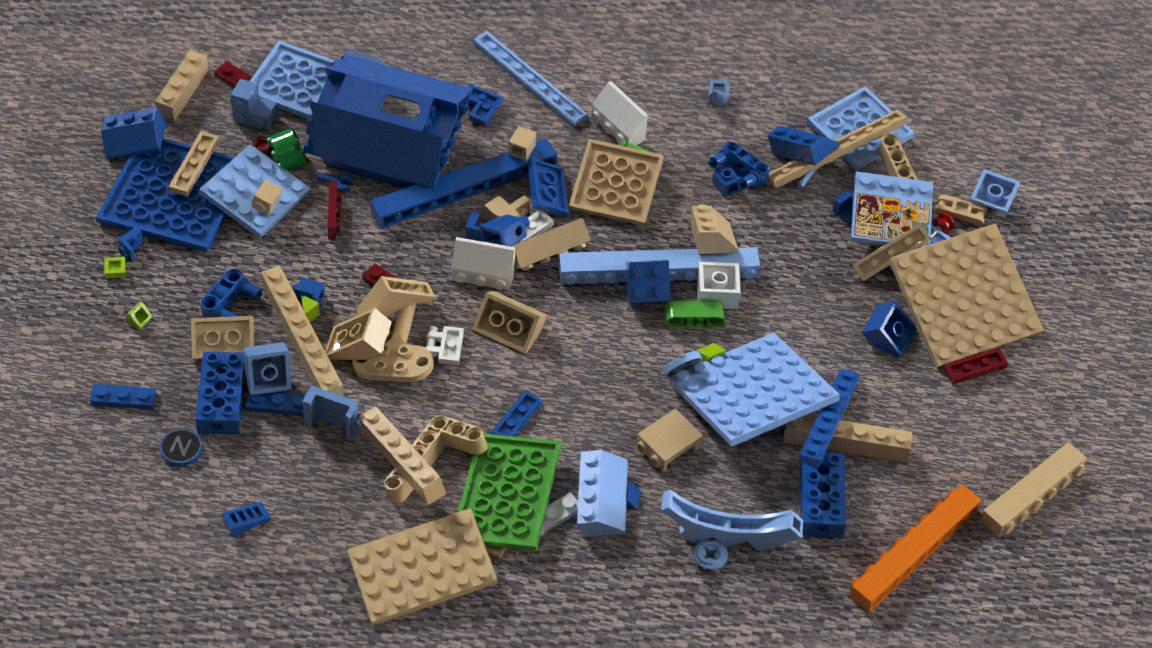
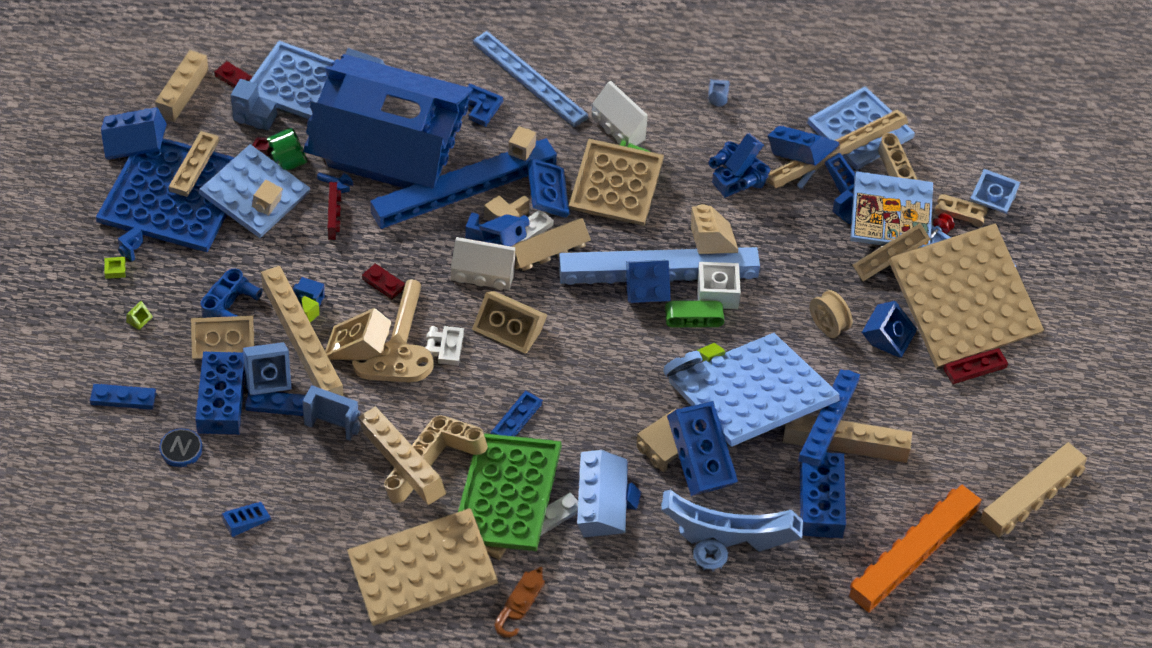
tan arch [356,276,435,318] -> none
none -> dark orange plate [494,567,545,638]
none -> blue brick [667,401,738,496]
none -> blue panel [725,133,764,176]
none -> tan wheel [810,290,853,338]
none -> blue slope [824,153,855,194]

